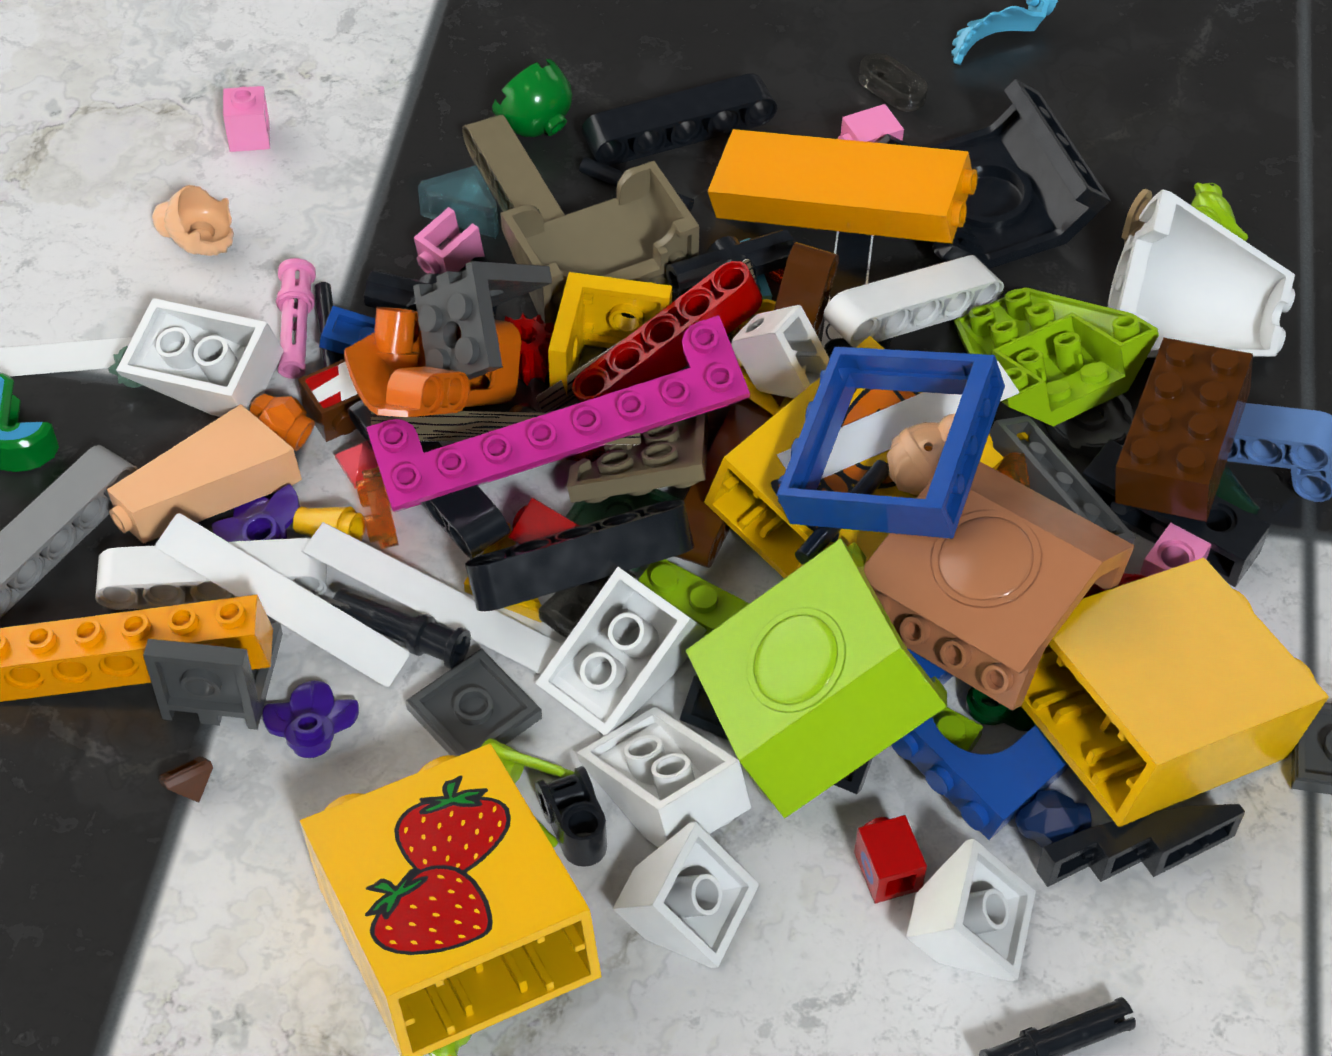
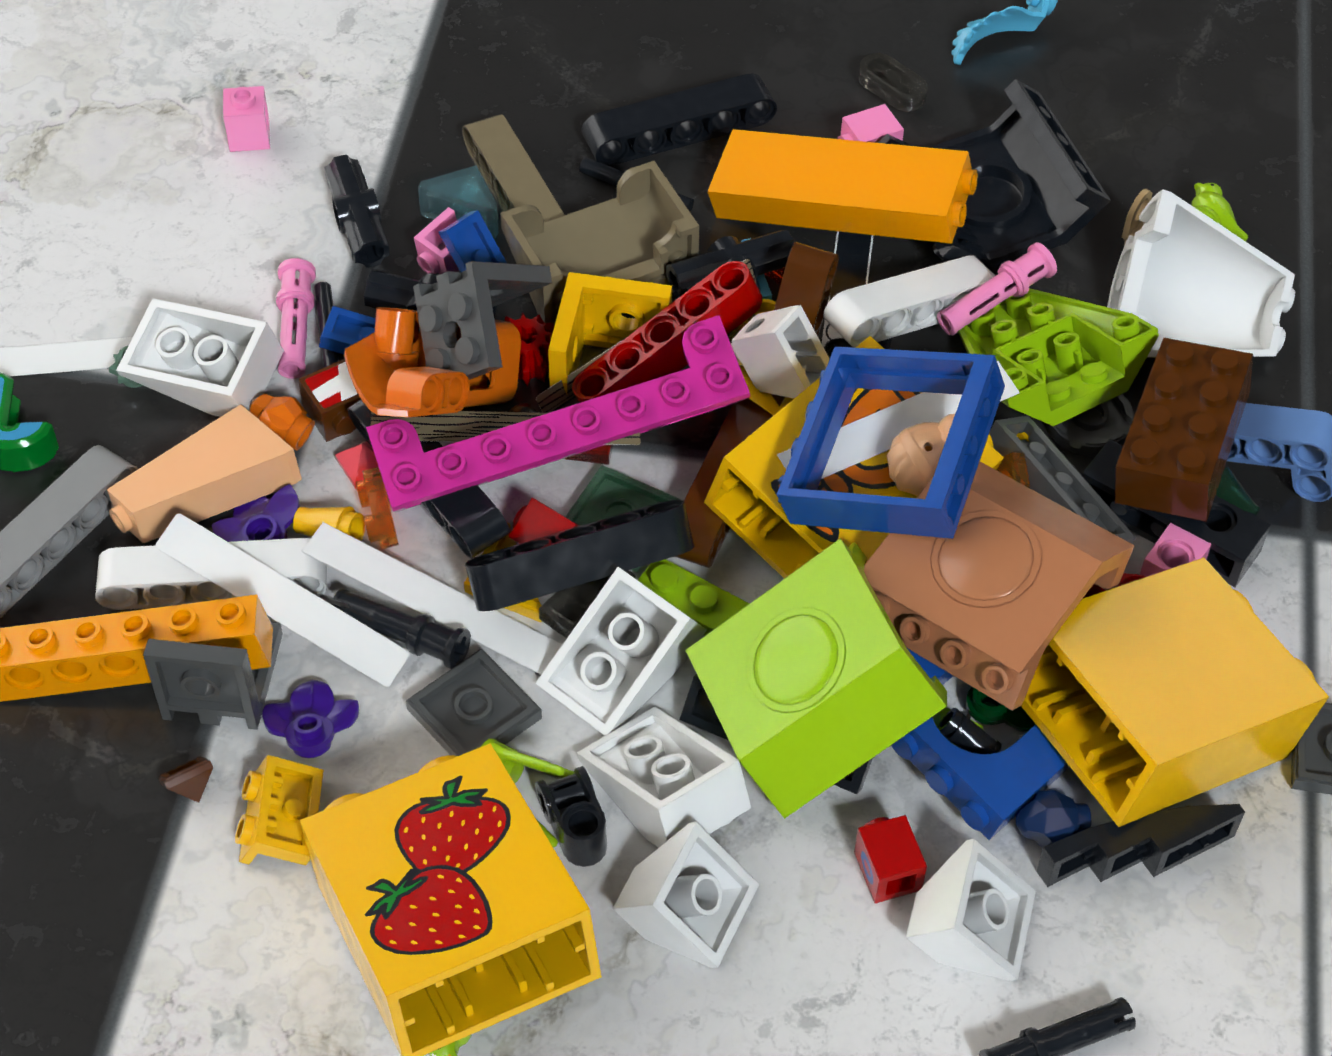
light nougat piece [152,185,234,256] -> none
green cylinder [492,59,573,137] -> none
dark tan plate [567,413,709,503] -> none
black bar [795,460,889,565] -> none
none -> yellow bracket [235,755,324,866]
none -> black piece [324,155,390,268]
none -> blue plate [438,210,507,272]
none -> bright pink pin [937,242,1057,336]
none -> black pin [937,708,1002,754]

